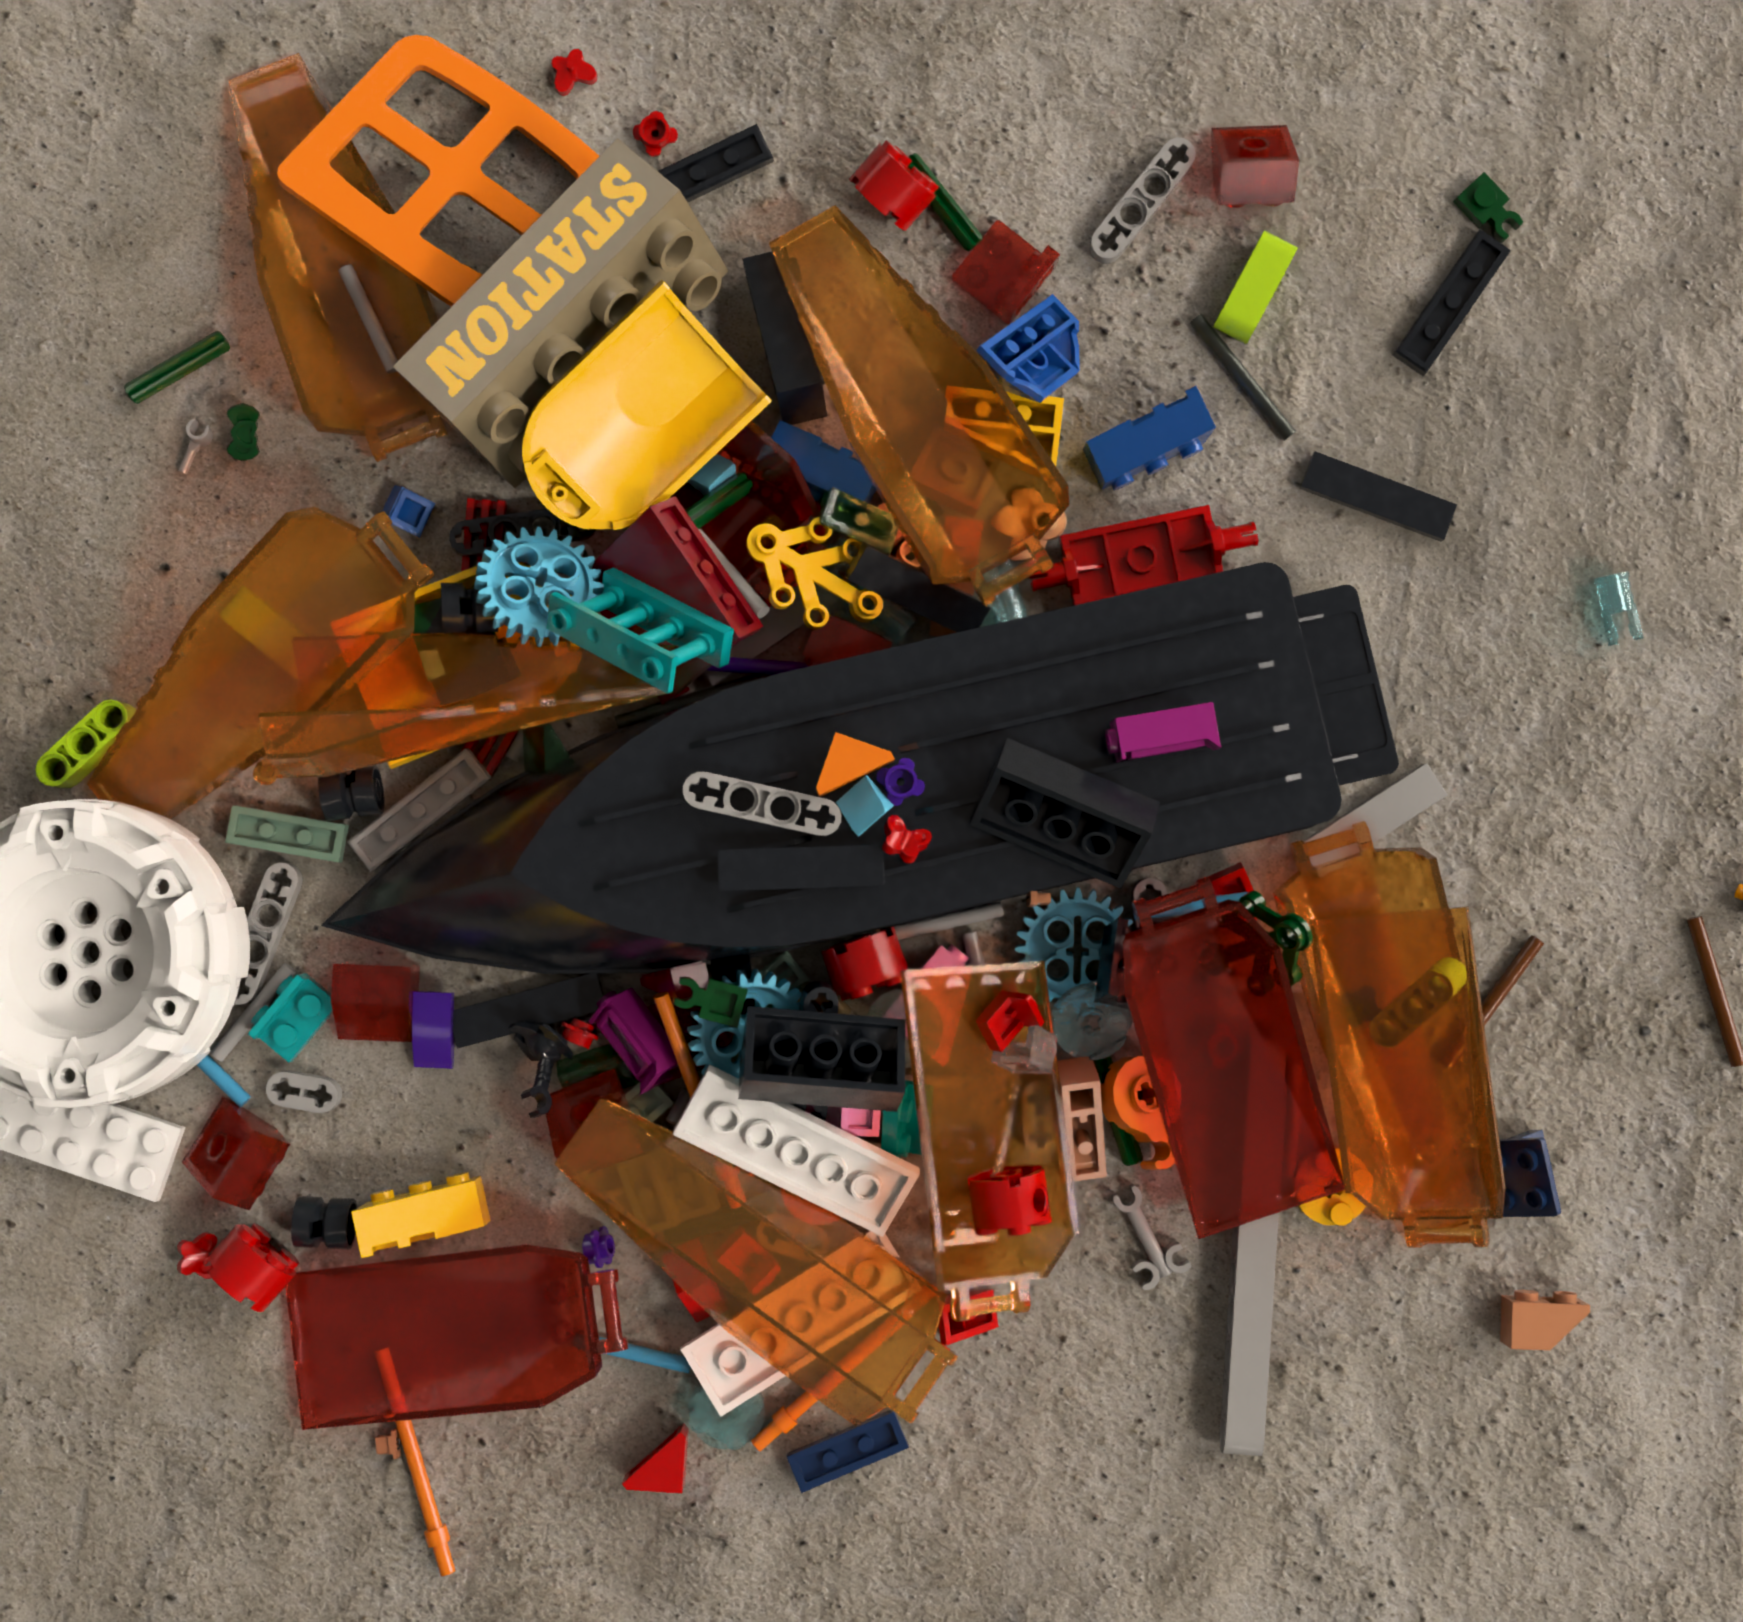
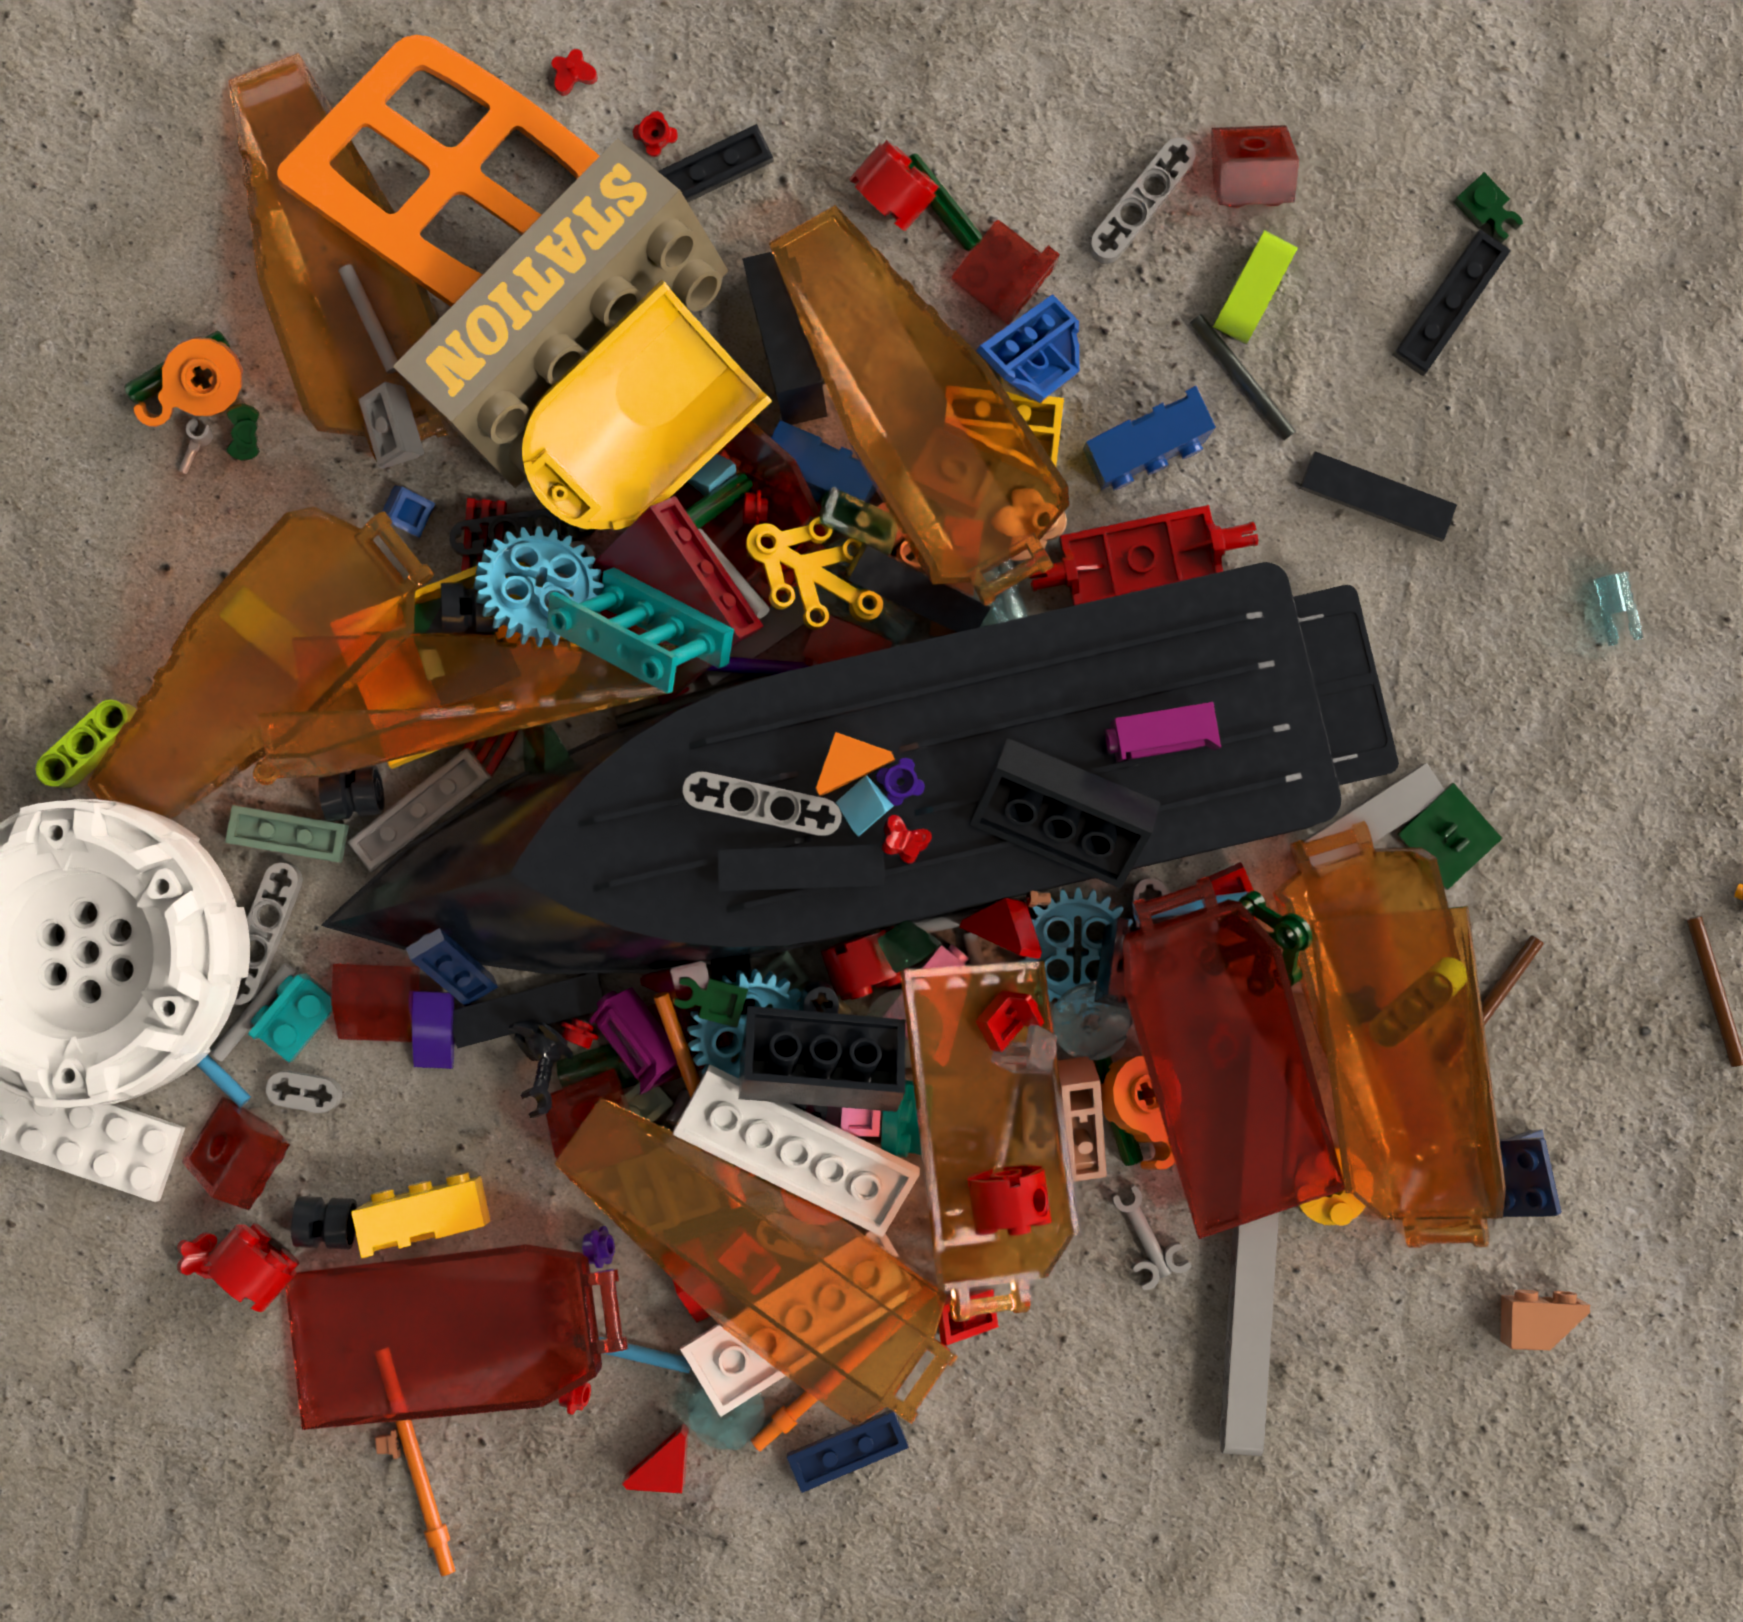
none -> orange piece [134,337,243,427]
none -> light grey slope [358,382,424,469]
none -> dark blue plate [406,928,498,1006]
none -> red plate [559,1372,591,1415]
none -> red plate [743,490,768,527]
none -> clear green slope [877,920,942,973]
none -> red slope [959,898,1042,959]
none -> dark green piece [1397,782,1503,890]

